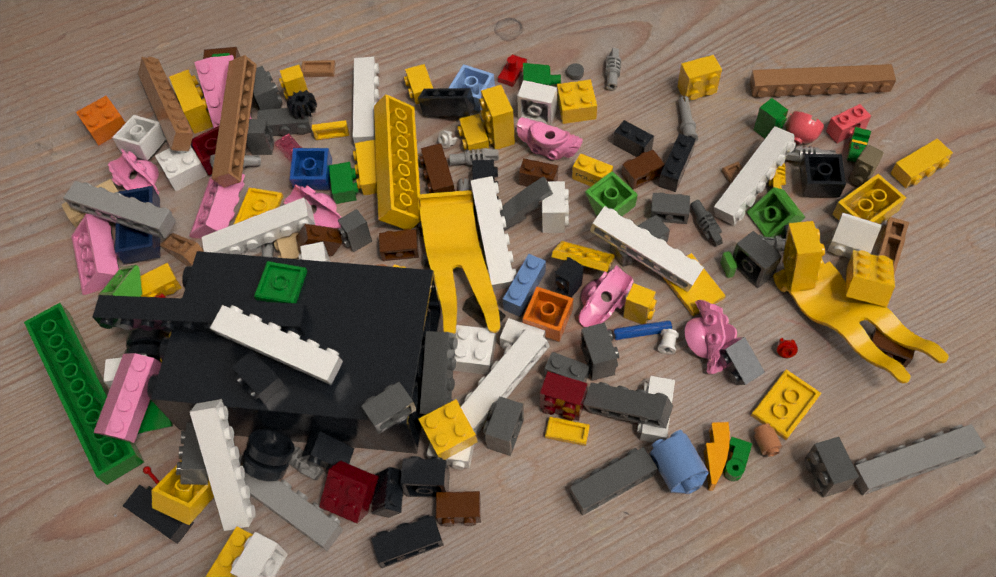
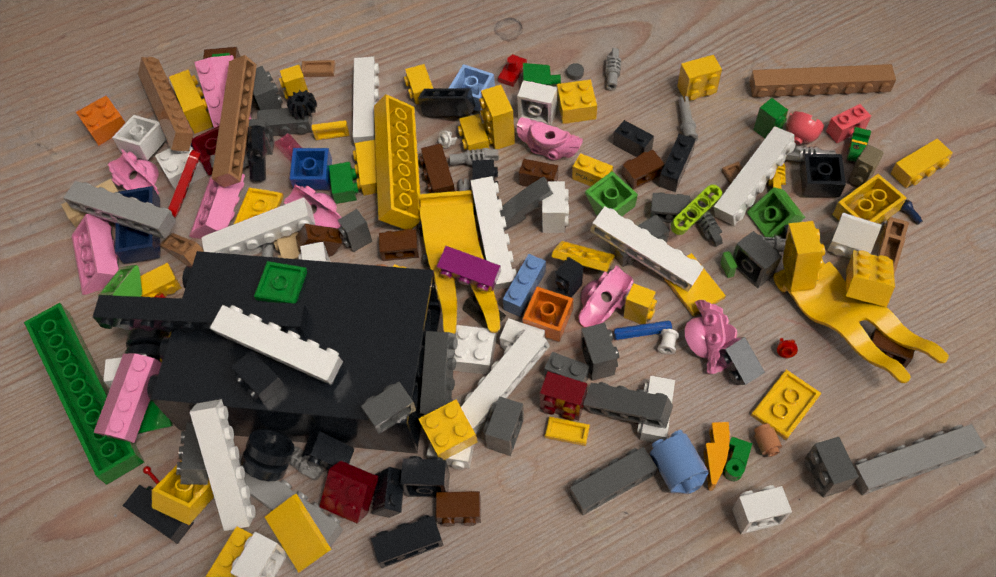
none -> red beam [168,150,201,218]
none -> black piece [247,125,267,181]
none -> yellow tile [264,493,332,573]
none -> magenta brick [437,246,501,292]
none -> lime beam [670,185,722,235]
none -> white brick [732,485,792,534]
none -> dark blue piece [900,199,923,225]

